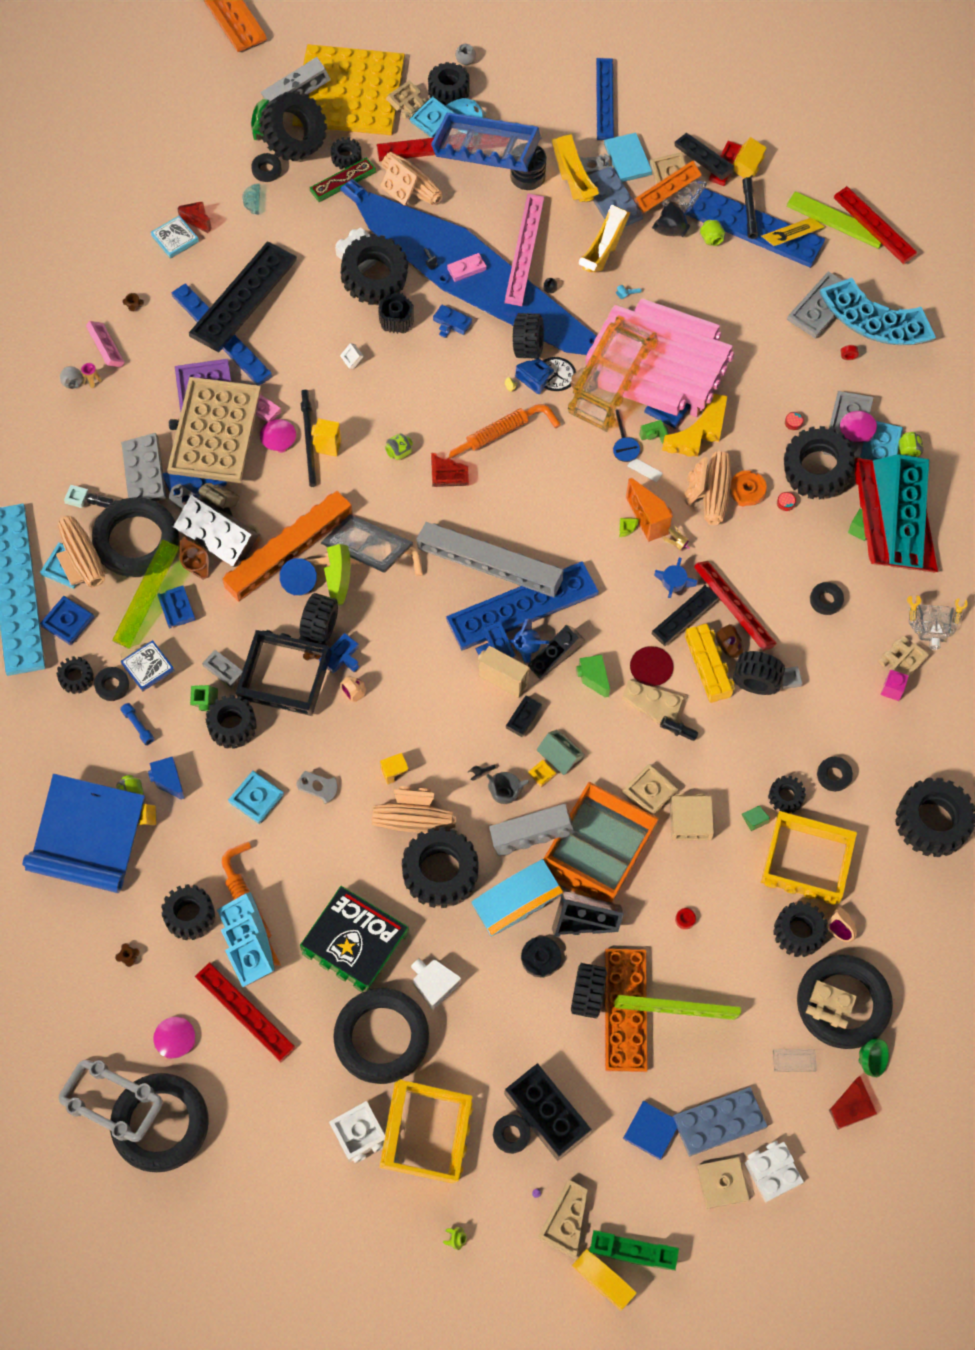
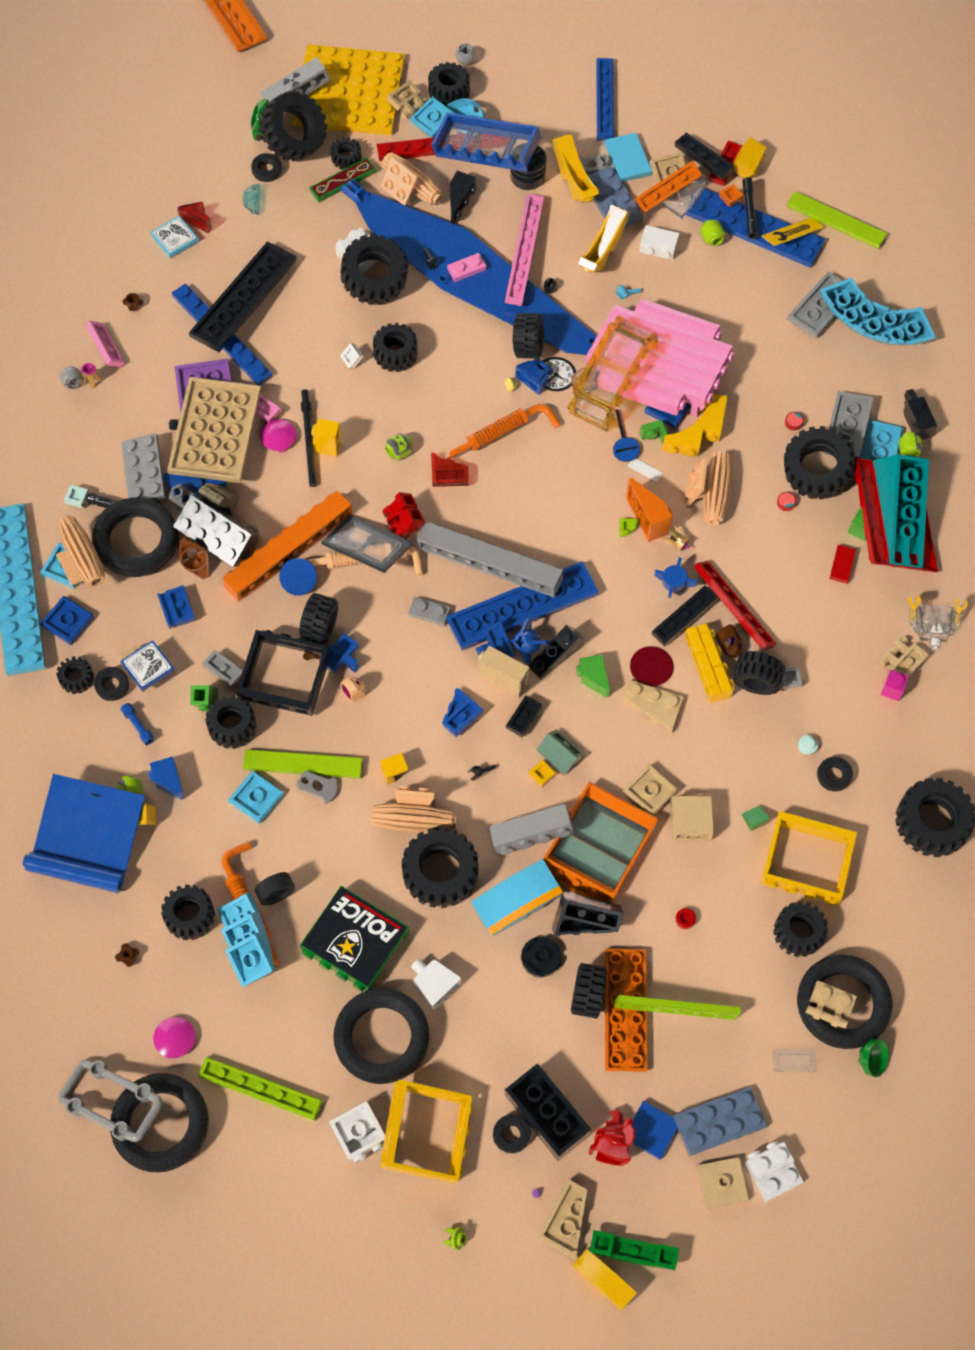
clear neon green plate [112,539,180,649] -> none
red tile [195,962,295,1063] -> none
lime slope [324,544,350,606] -> none
black brick [378,292,414,334] -> none
blue plate [433,304,472,338] -> none
dark grey hair [486,772,529,804] -> none
black piece [652,200,690,237] -> none
black axle [660,716,698,741] -> none
orange plate [730,470,767,507] -> none
black tyre [768,775,806,813] -> none
black tyre [810,582,844,615] -> none
rock [826,907,857,942] -> none
clear red wing [829,1076,877,1130] -> none
red tile [834,186,917,264] -> none
red tile [840,345,859,360] -> none
dark pink dish [840,411,877,442] -> none
none -> lime tile [198,1056,323,1122]
none -> lime tile [243,750,362,779]
none -> black tyre [254,872,295,906]
none -> black tyre [373,323,418,372]
none -> red legs [382,492,426,539]
none -> light grey plate [408,597,450,626]
none -> blue wing [442,687,484,737]
none -> black slope [450,170,477,224]
none -> red helmet [588,1109,636,1166]
none -> white brick [639,225,679,260]
none -> orange plate [719,184,744,207]
none -> light aqua plate [798,735,818,755]
none -> red tile [829,545,856,584]
none -> black hinge [903,389,937,440]

